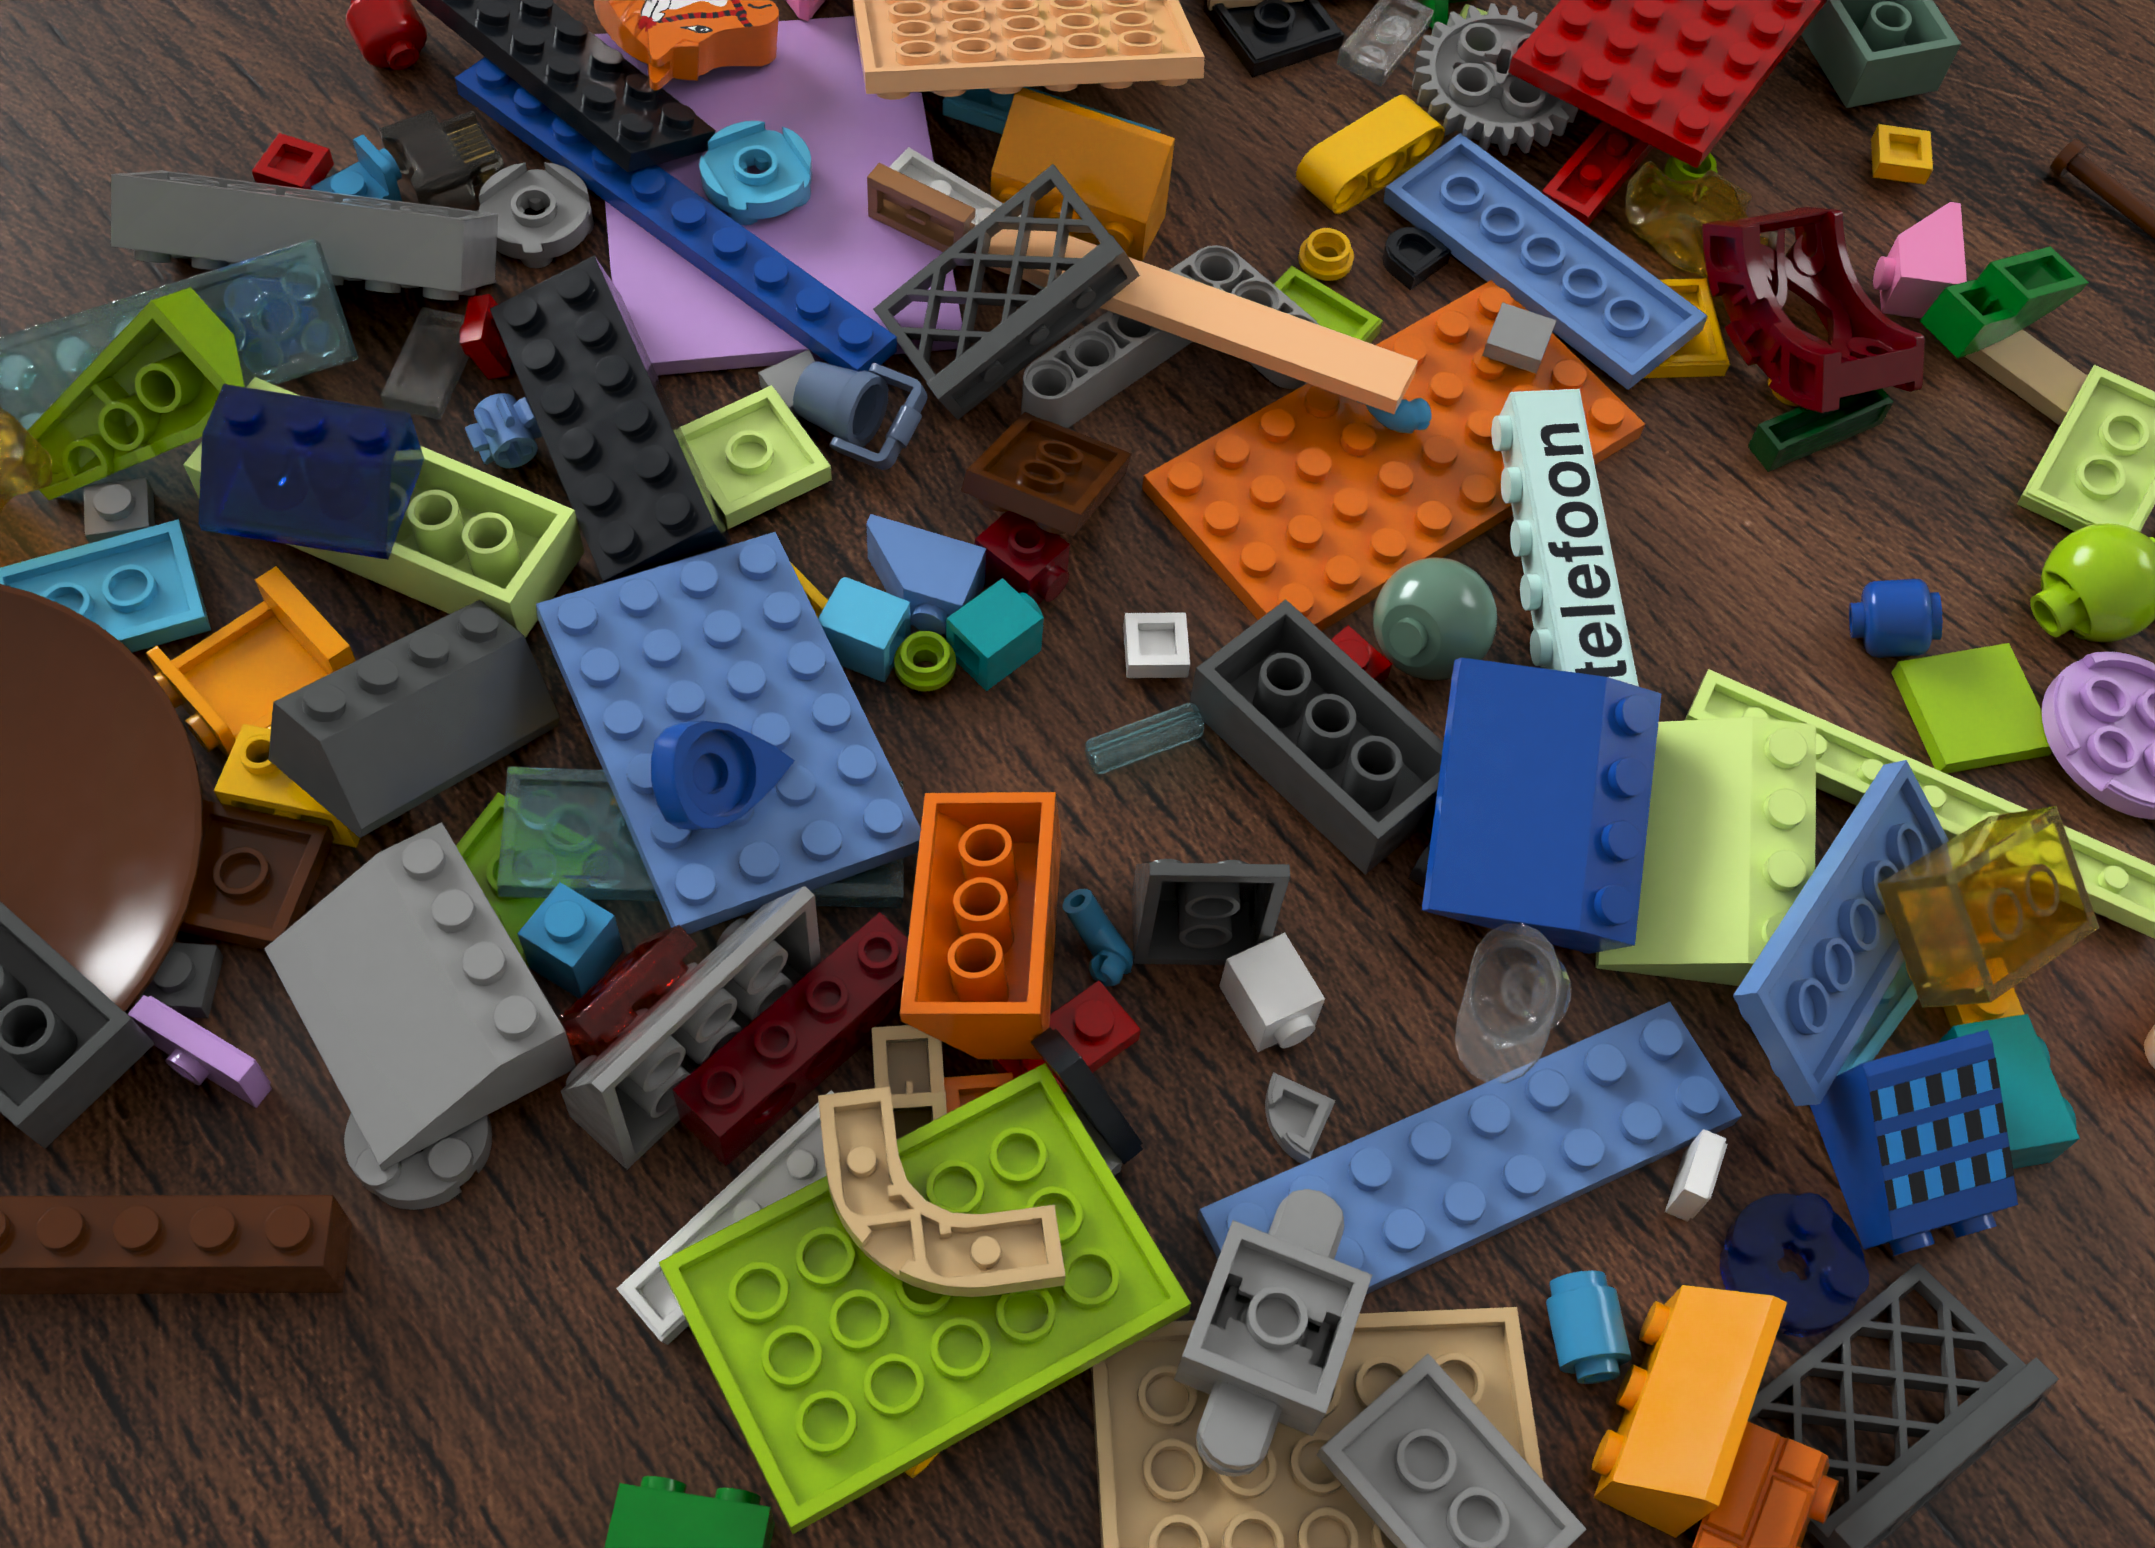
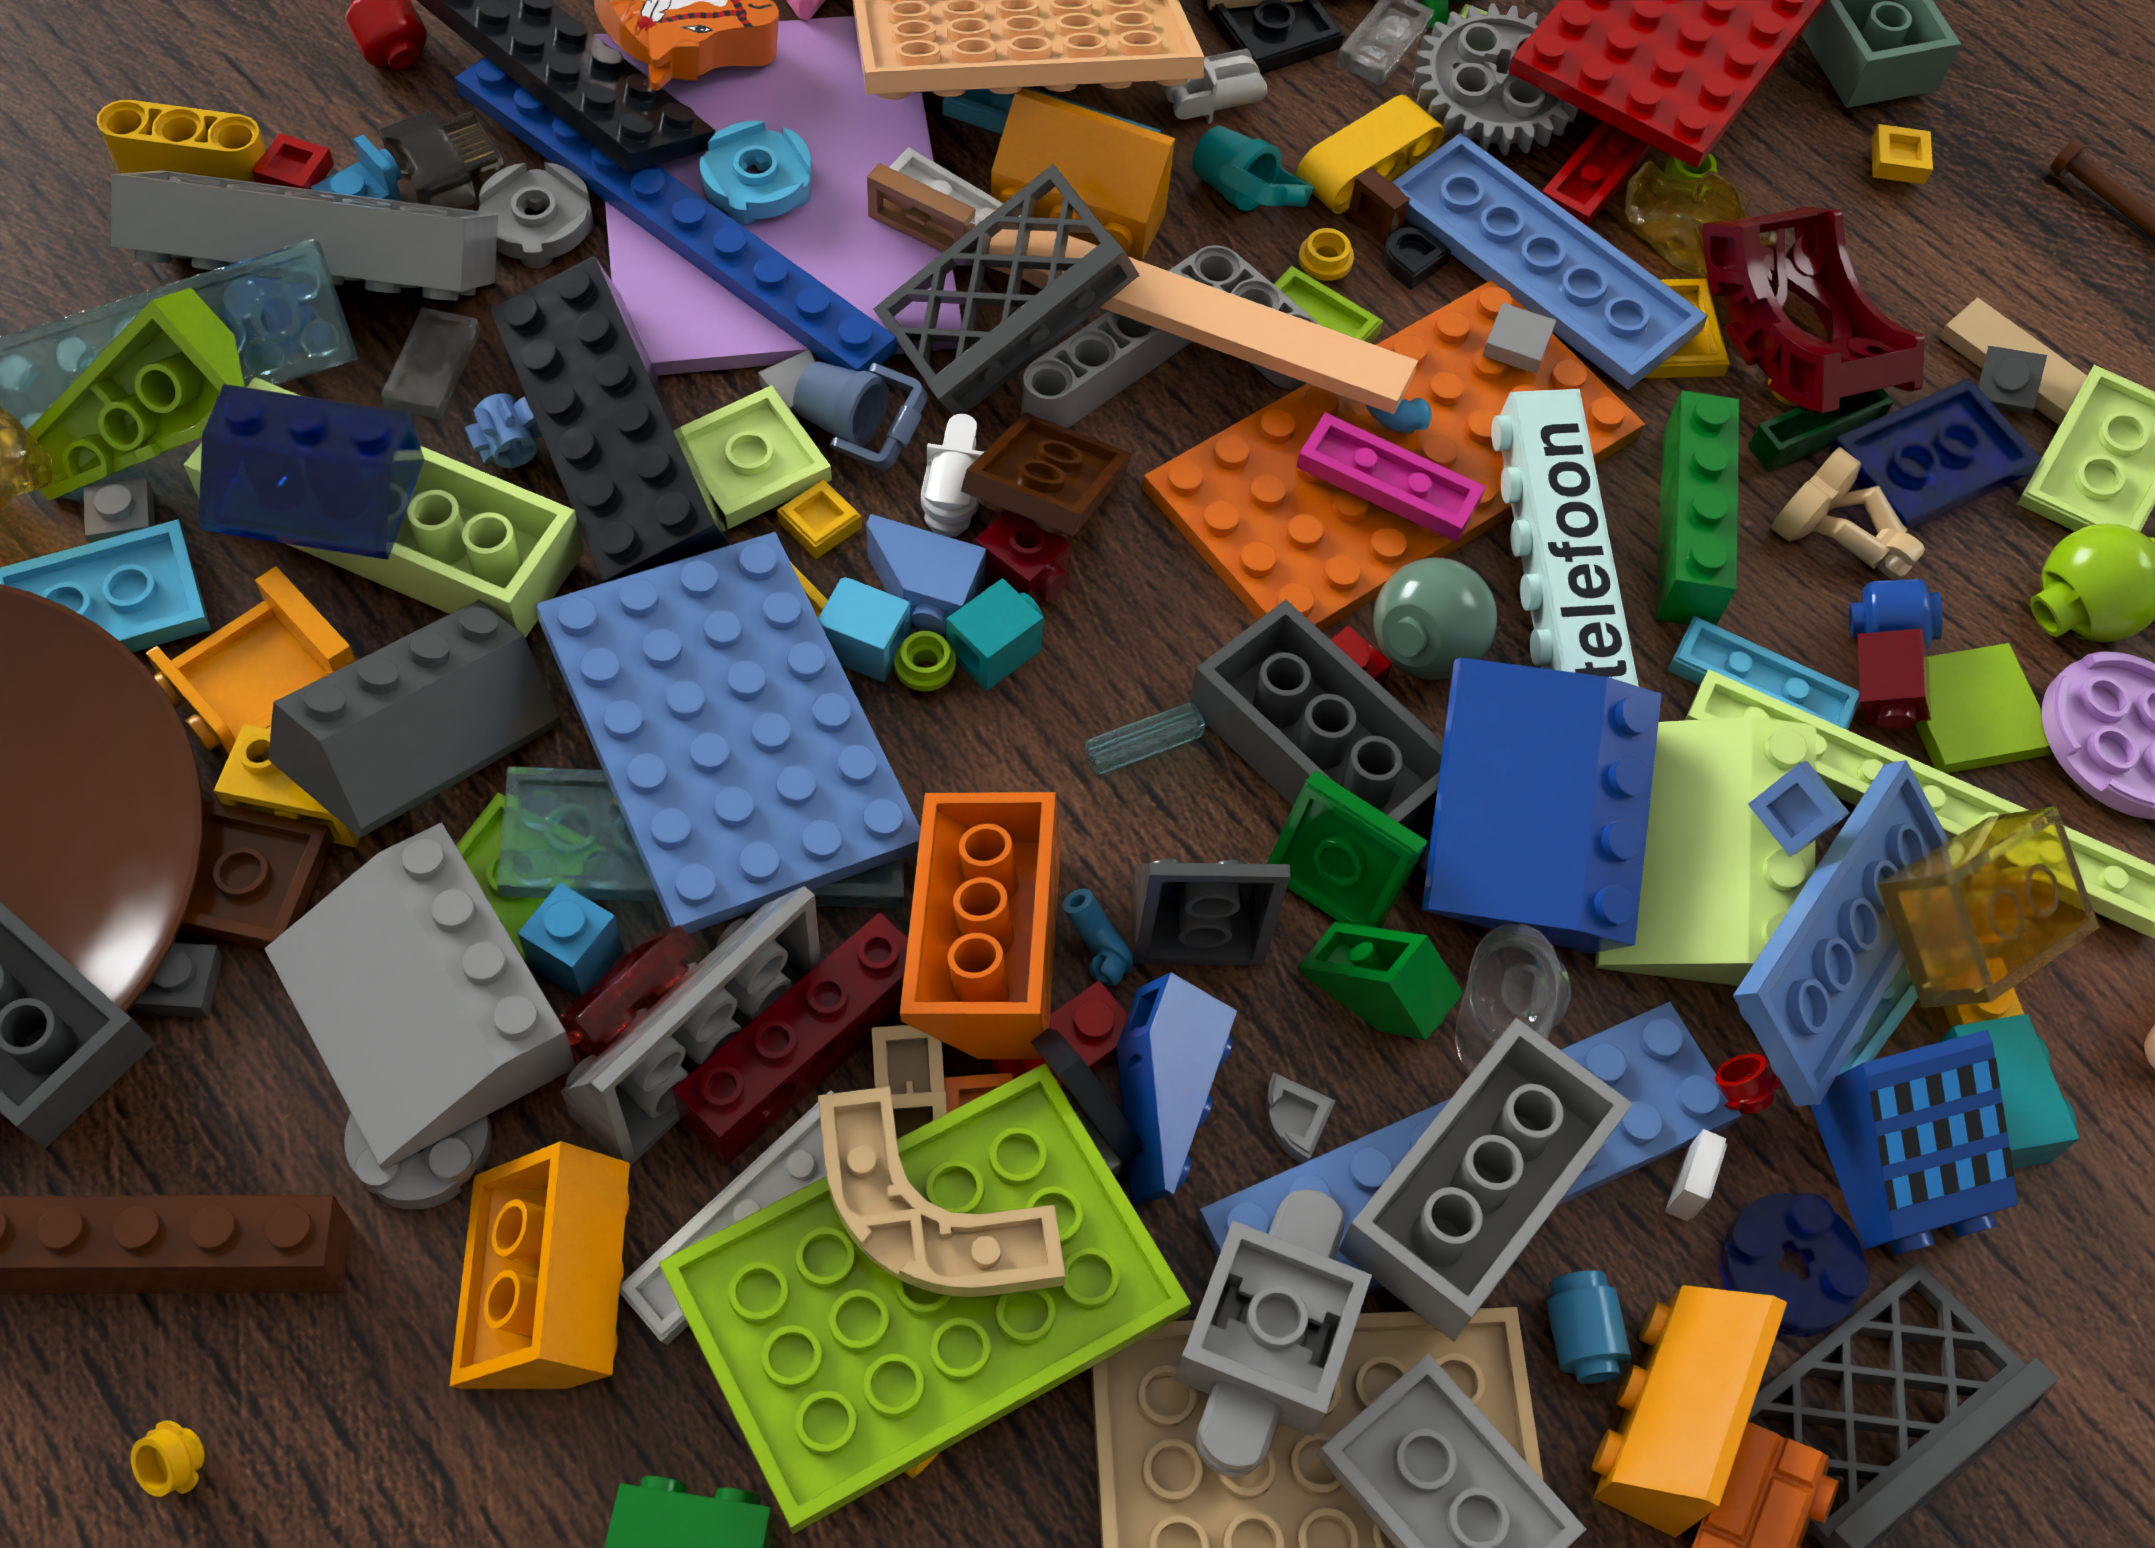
lavender plate [128,995,272,1108] -> none
red plate [459,294,512,380] -> none
blue piece [651,721,795,830] -> none
white plate [1123,613,1190,678] -> none
white brick [1219,932,1325,1052] -> none
bright pink slope [1873,202,1967,319] -> none
green slope [1920,246,2089,359] -> none
none -> yellow beam [96,100,266,182]
none -> yellow plate [131,1420,205,1497]
none -> light orange slope [449,1141,630,1389]
none -> yellow tile [777,479,862,559]
none -> white arm [921,414,984,537]
none -> slope [1116,972,1237,1205]
none -> white arm [1162,48,1268,124]
none -> teal piece [1192,125,1314,212]
none -> green tile [1266,770,1428,928]
none -> dark pink plate [1296,412,1486,542]
none -> green slope [1297,921,1463,1041]
none -> light grey brick [1338,1018,1633,1342]
none -> reddish brown plate [1347,167,1410,246]
none -> green brick [1656,390,1739,626]
none -> medium azure tile [1667,616,1860,730]
none -> red plate [1714,1053,1781,1114]
none -> medium blue plate [1748,761,1849,857]
none -> tan piece [1770,447,1925,580]
none -> clear blue plate [1829,378,2042,531]
none -> dark red brick [1857,628,1931,730]
none -> dark grey plate [1974,346,2047,415]

